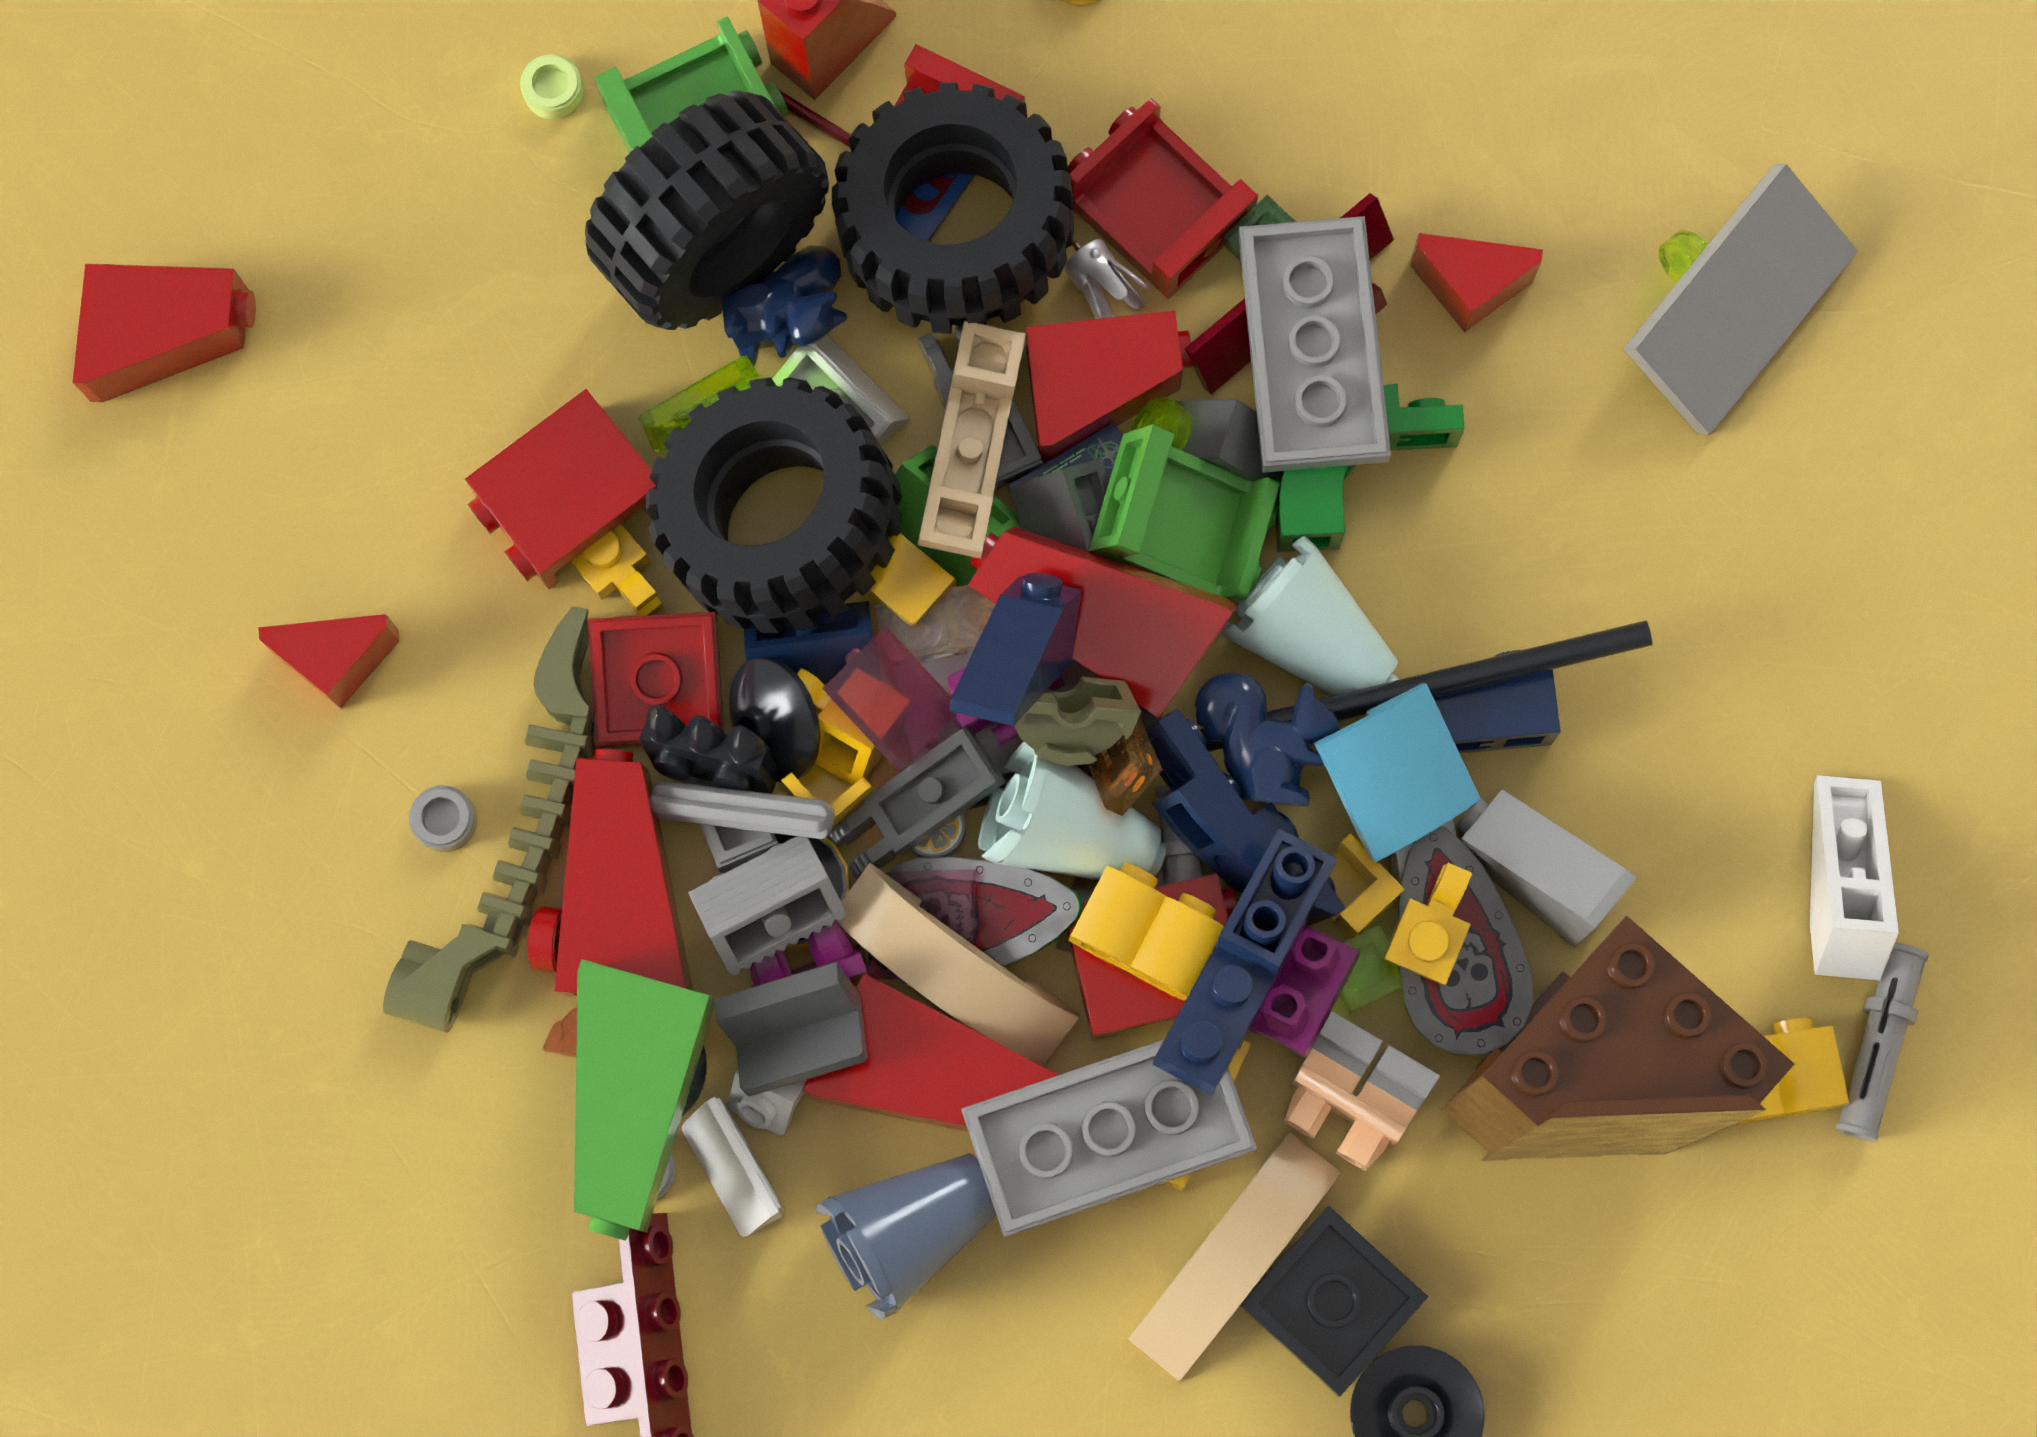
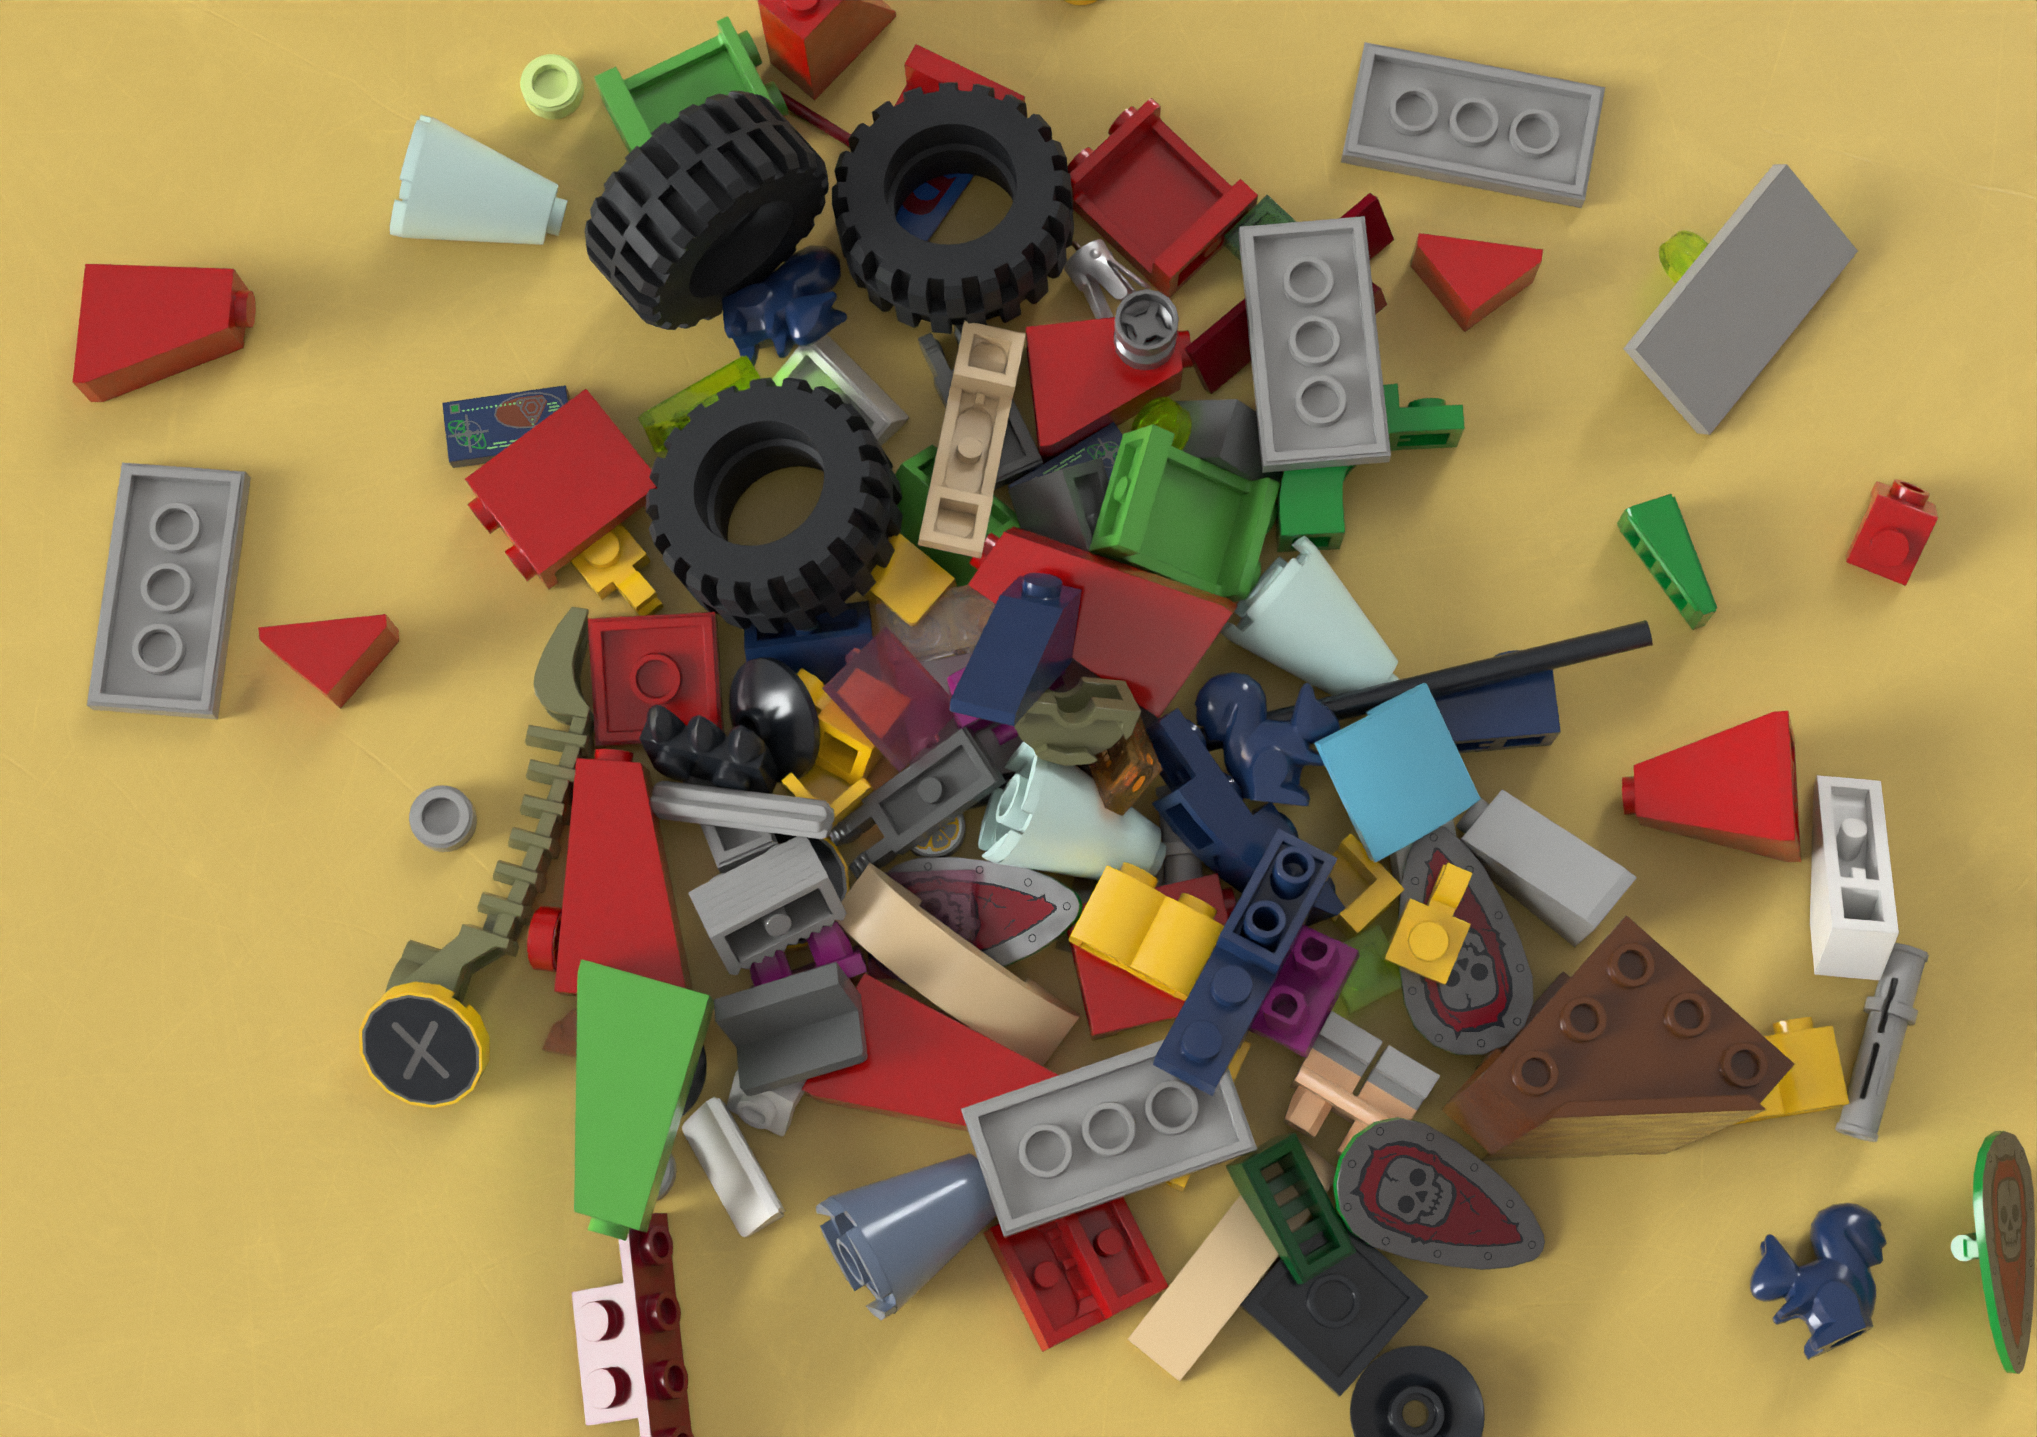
none -> light grey tile [87,462,251,720]
none -> black tile [359,981,490,1108]
none -> light aqua cone [390,114,568,245]
none -> dark blue tile [442,385,570,468]
none -> red slope [983,1197,1169,1352]
none -> flat silver wheel [1113,289,1179,371]
none -> dark green slope [1226,1133,1357,1284]
none -> shield [1333,1117,1545,1270]
none -> light grey tile [1341,42,1605,208]
none -> green slope [1617,494,1717,630]
none -> red slope [1622,710,1801,862]
none -> dark blue animal [1750,1203,1887,1360]
none -> red bracket [1845,479,1938,586]
none -> shield [1951,1131,2035,1374]

